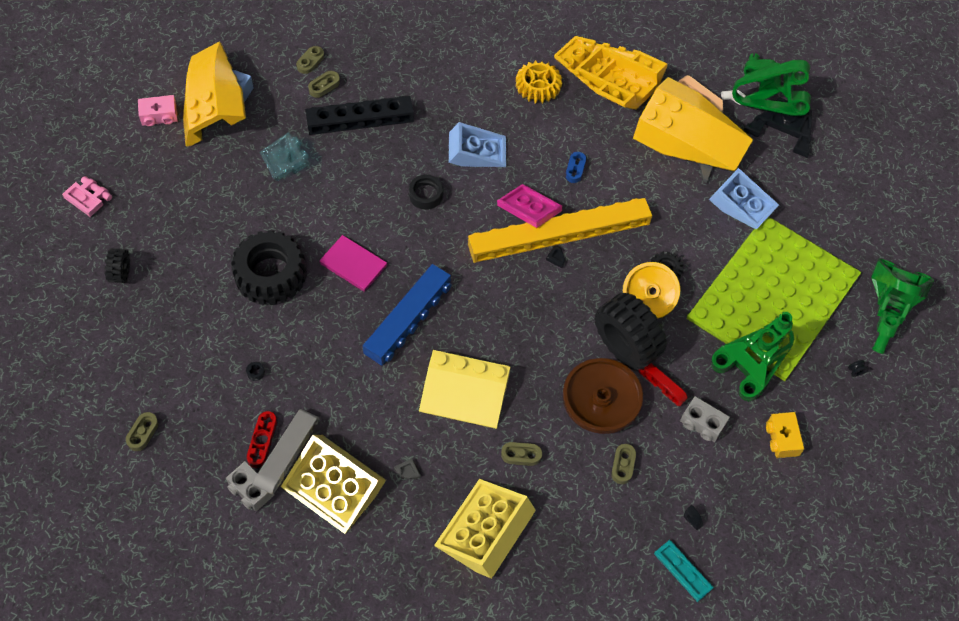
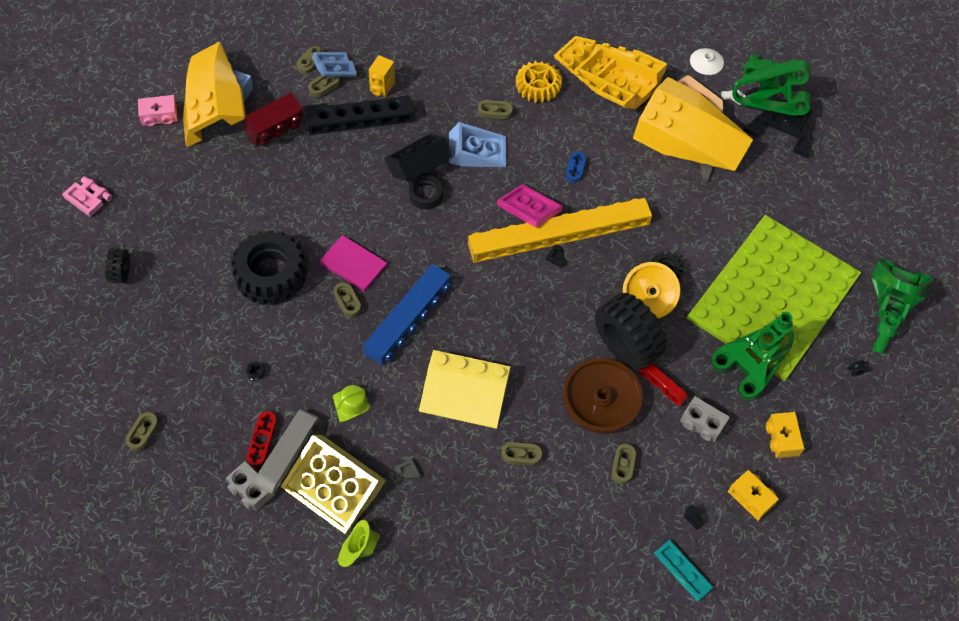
clear light blue plate [259,132,310,181] -> none
light yellow slope [435,479,536,579] -> none
light blue slope [709,168,779,229] -> none
none -> dark red brick [244,92,303,147]
none -> medium blue slope [312,52,357,76]
none -> olive plate [333,282,361,318]
none -> lime piece [333,385,370,422]
none -> lime piece [338,520,380,567]
none -> yellow brick [369,55,395,97]
none -> black brick [385,134,452,182]
none -> olive plate [478,100,513,120]
none -> white dish [690,48,724,75]
none -> yellow brick [728,470,779,521]

